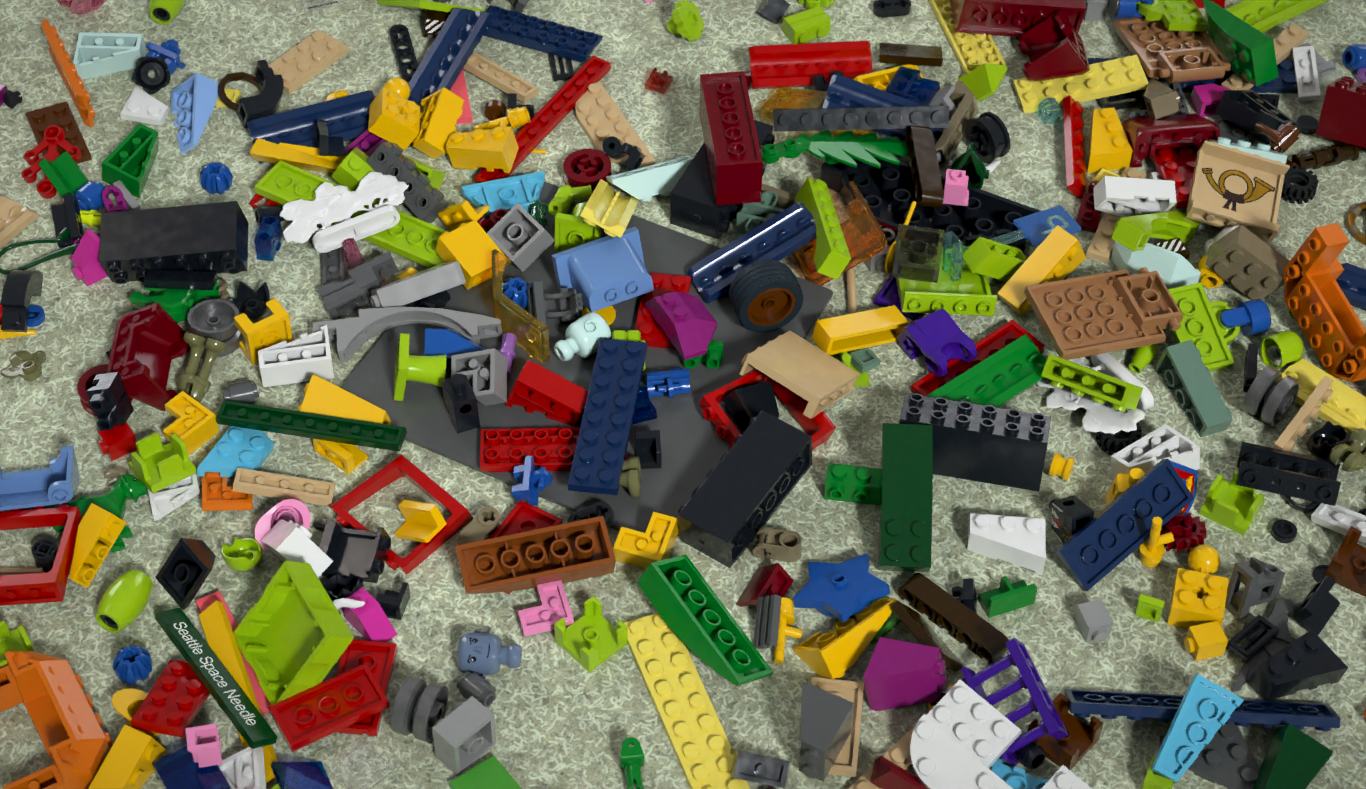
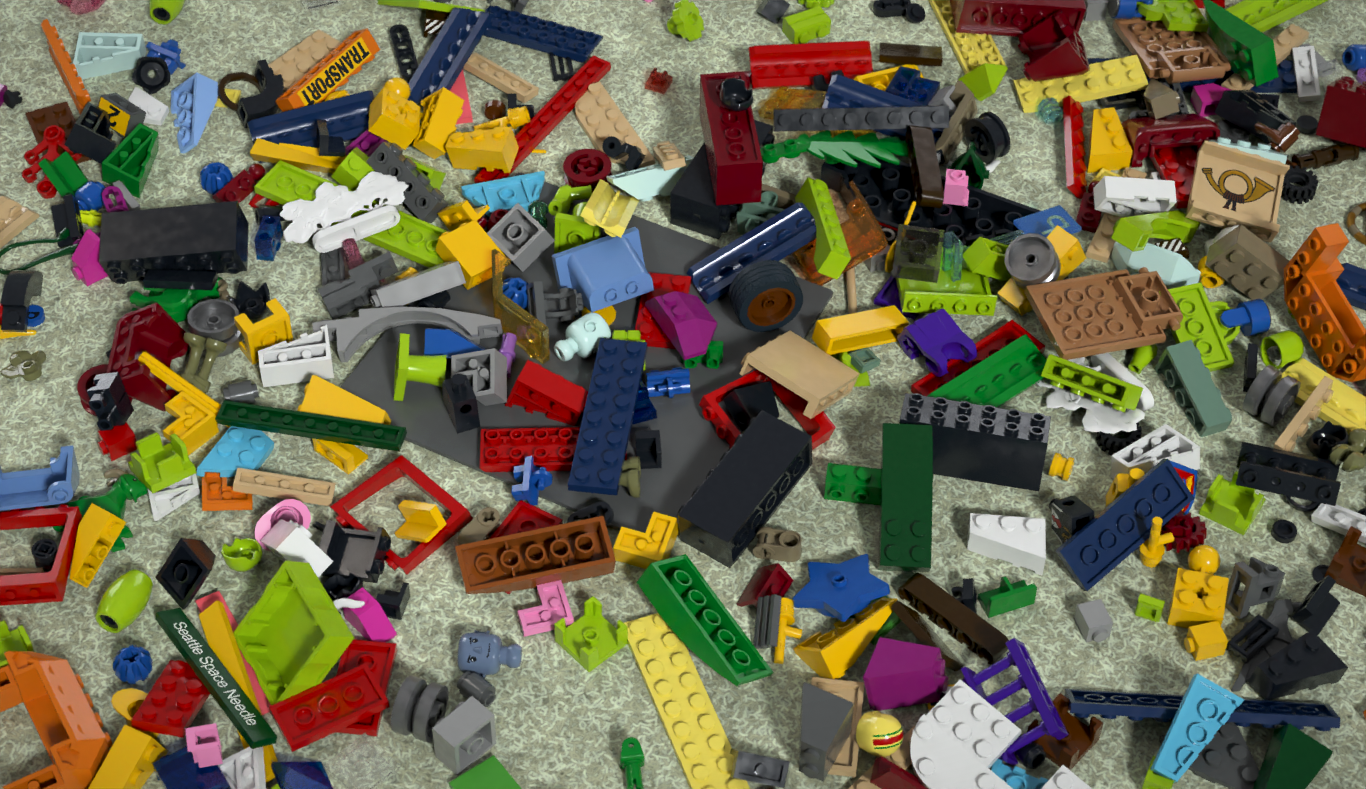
none -> black wedge [64,102,116,164]
none -> brick [98,93,146,138]
none -> yellow axle [138,352,230,428]
none -> dark red plate [212,163,265,204]
none -> brick [275,28,380,112]
none -> tan plate [652,141,686,171]
none -> black hair [719,78,753,112]
none -> light yellow helmet [856,711,903,757]
none -> black plate [905,3,926,23]
none -> flat silver wheel [1004,233,1061,290]

